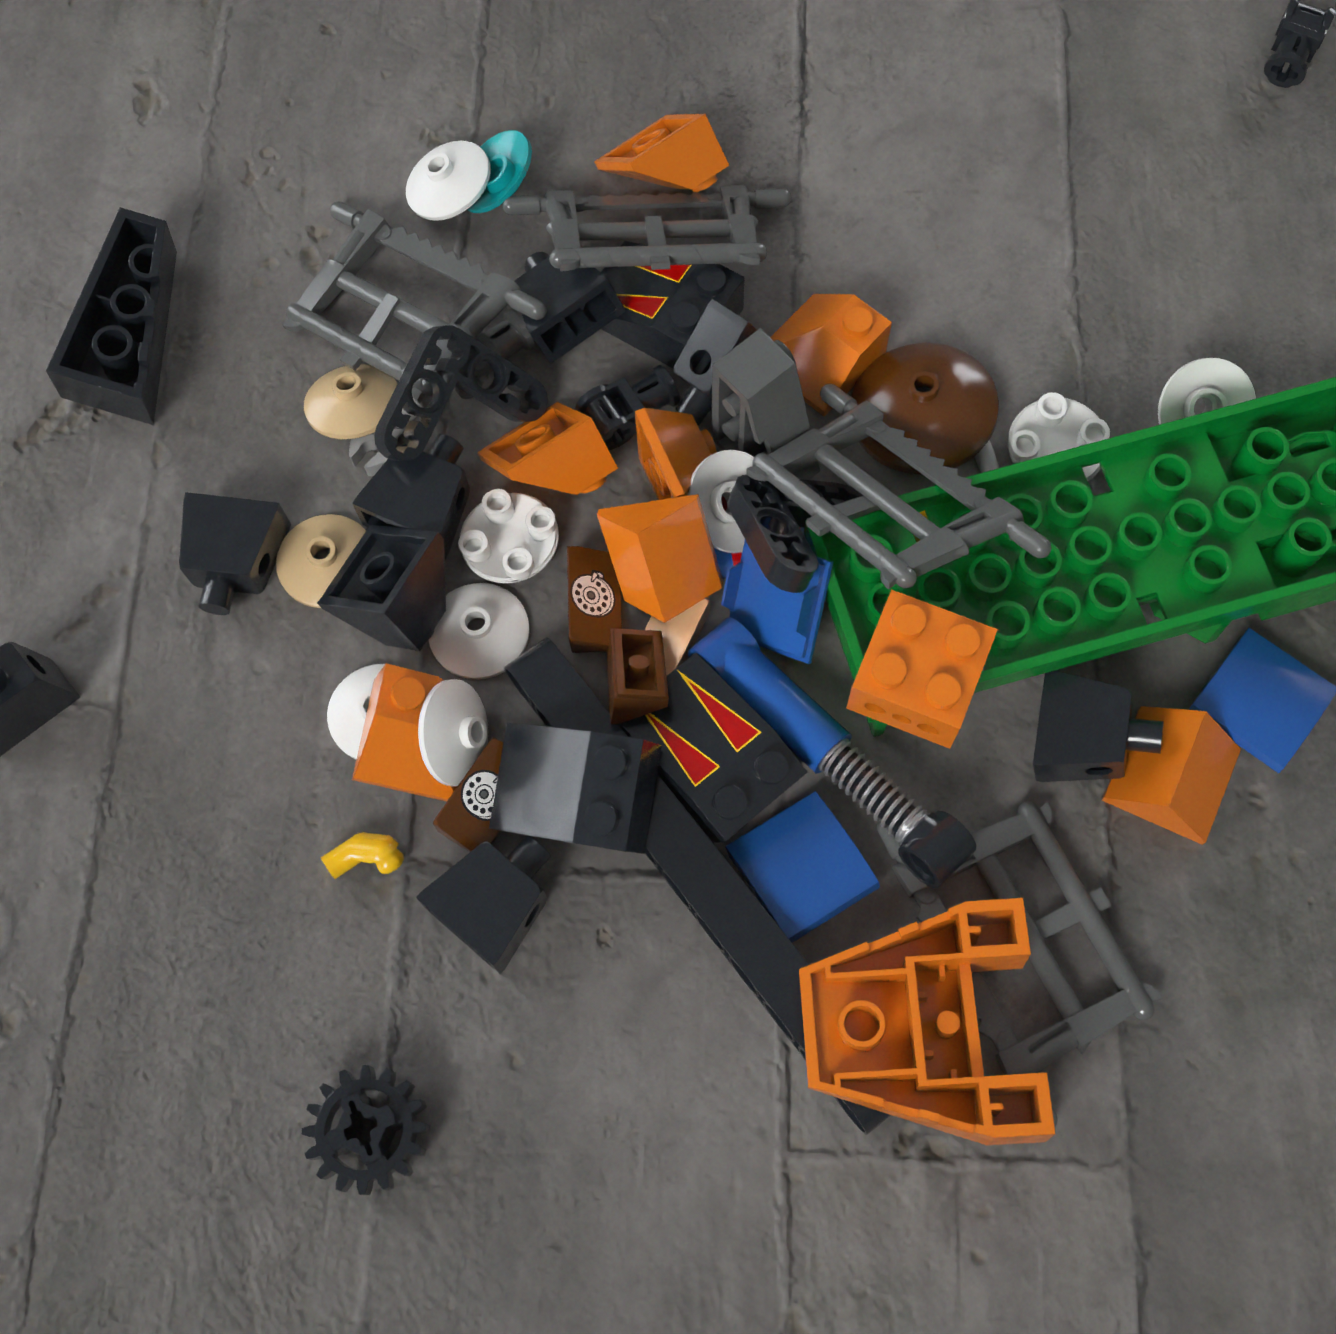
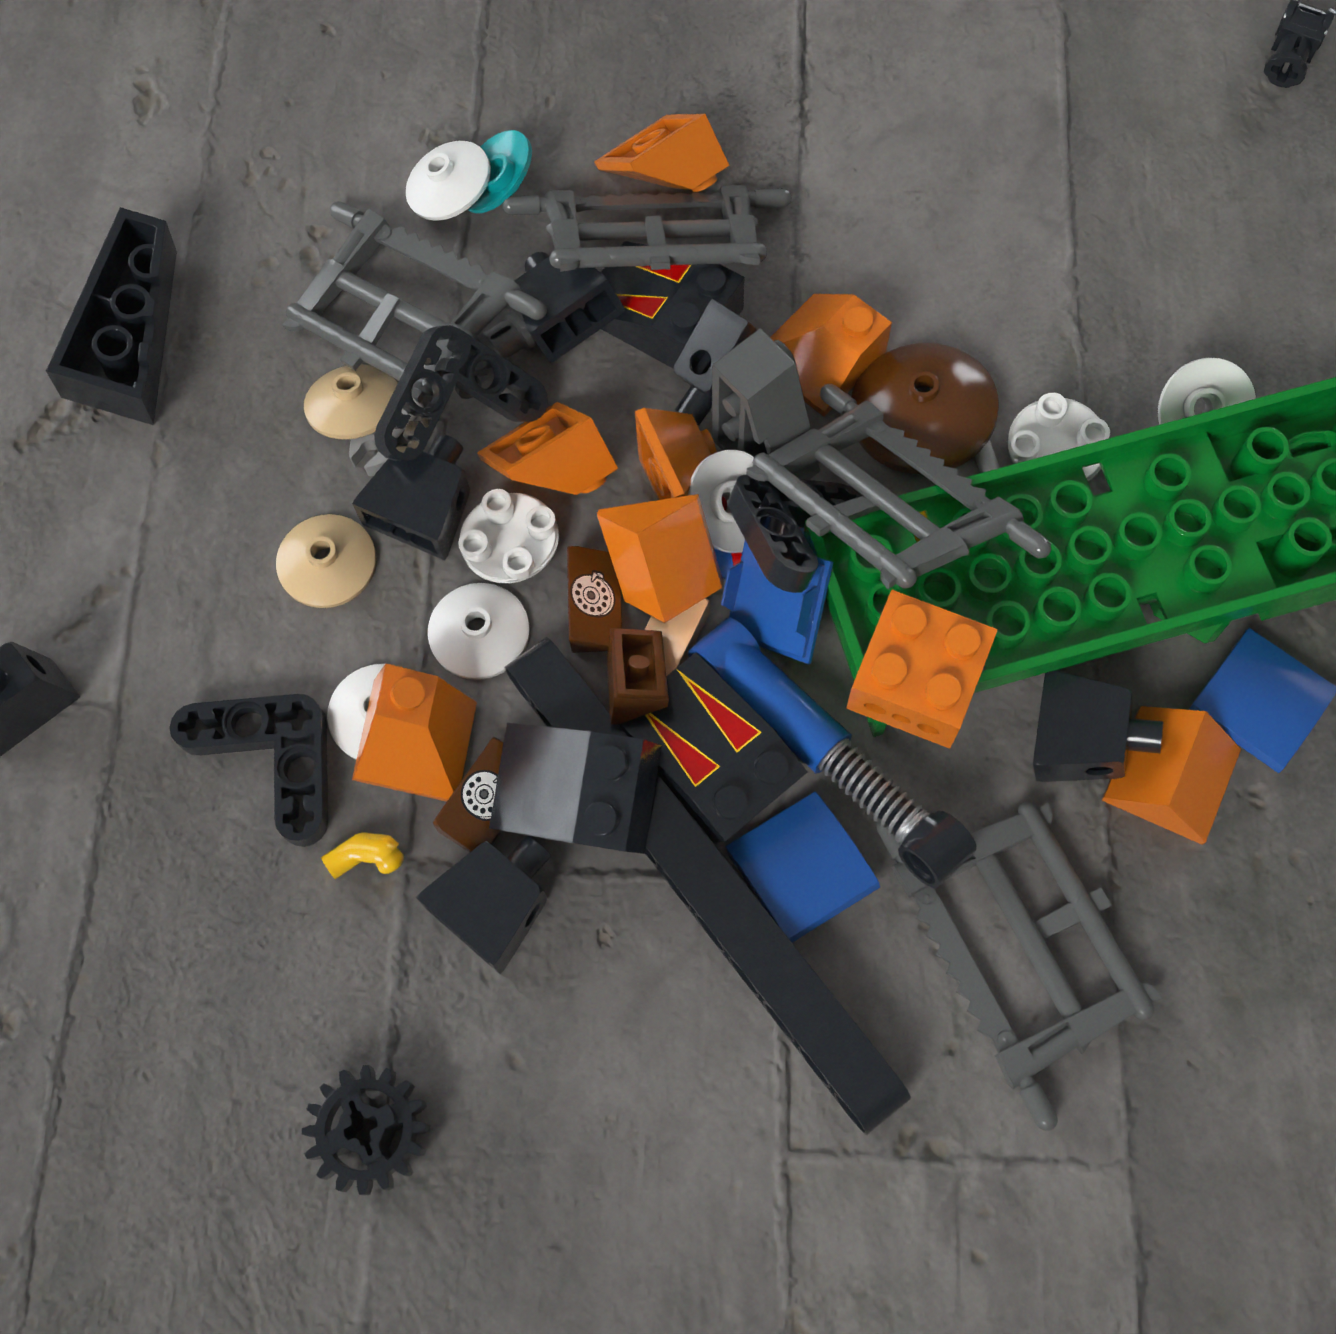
black torso [179,492,291,615] -> none
black slope [317,525,446,651] -> none
white dish [418,679,488,786] -> none
black connector [575,365,681,450] -> none
orange wedge [799,898,1055,1146] -> none
none -> black beam [169,694,328,847]

